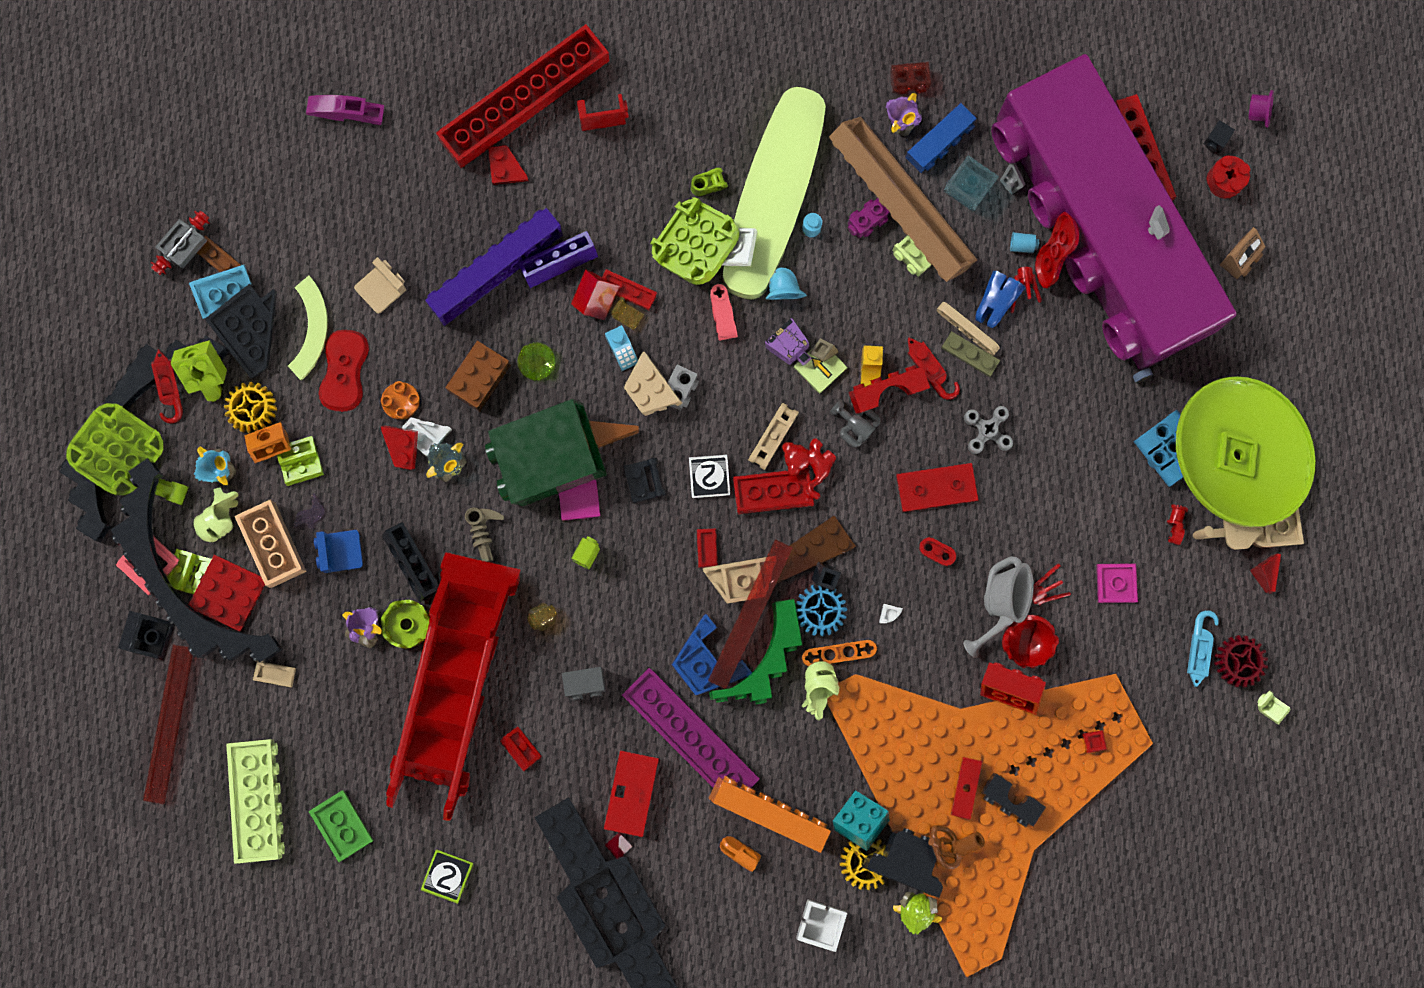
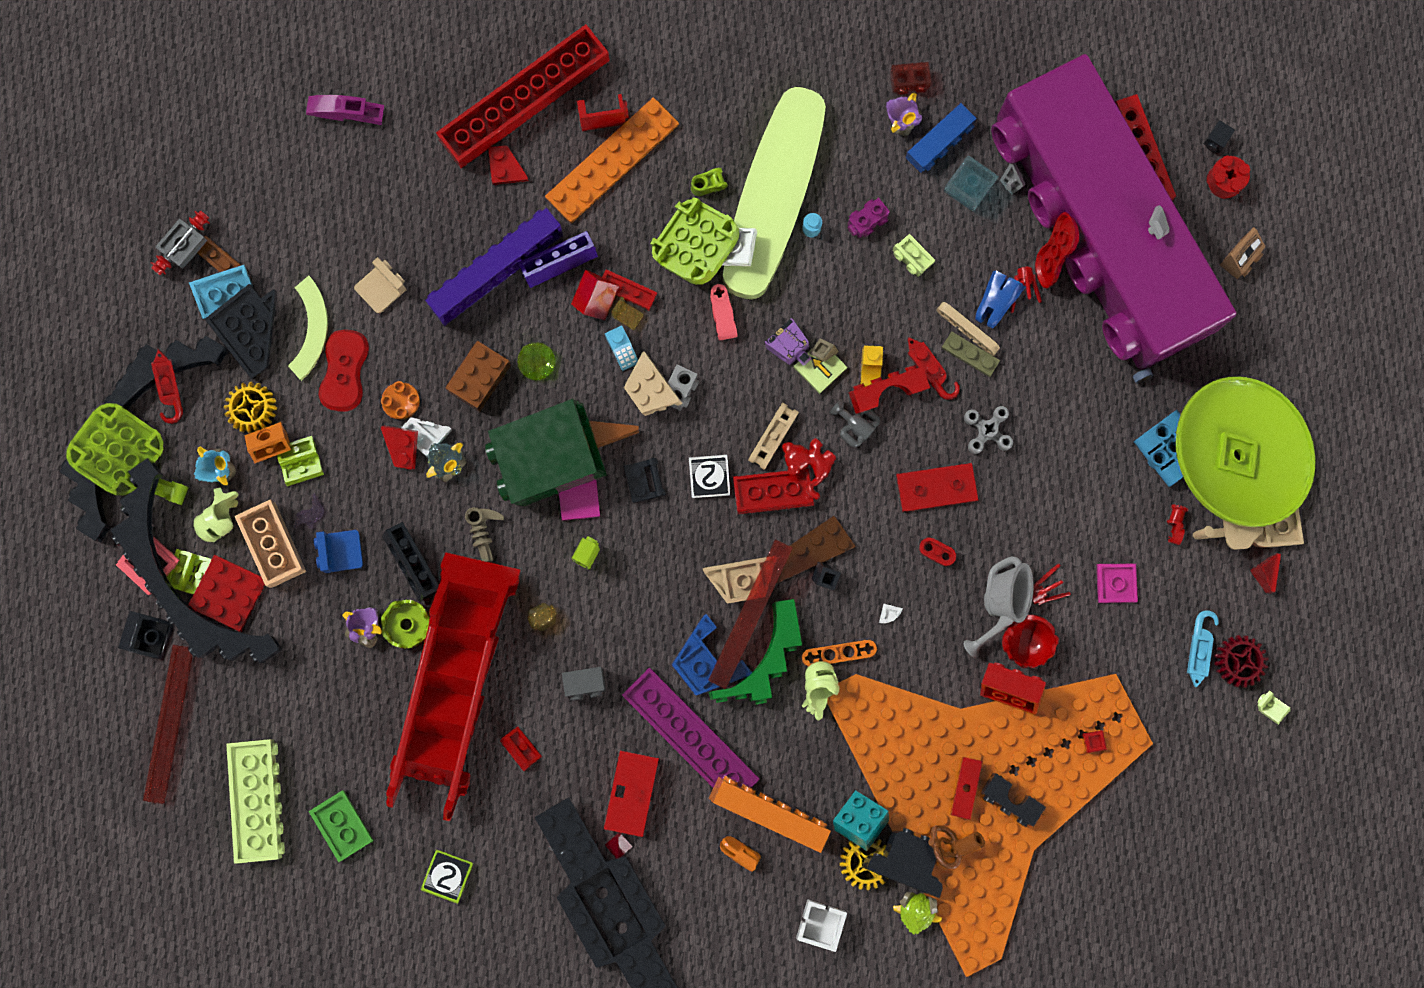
lime brick [171,340,227,401] -> none
tan tile [253,661,296,687] -> none
red tile [697,529,718,568] -> none
medium azure piece [766,268,807,300] -> none
dark azure gear [796,585,847,637] -> none
medium nougat piece [829,117,977,282] -> none
medium azure brick [1010,232,1039,254] -> none
magenta piece [1249,90,1274,127] -> none
none -> orange plate [545,97,679,224]

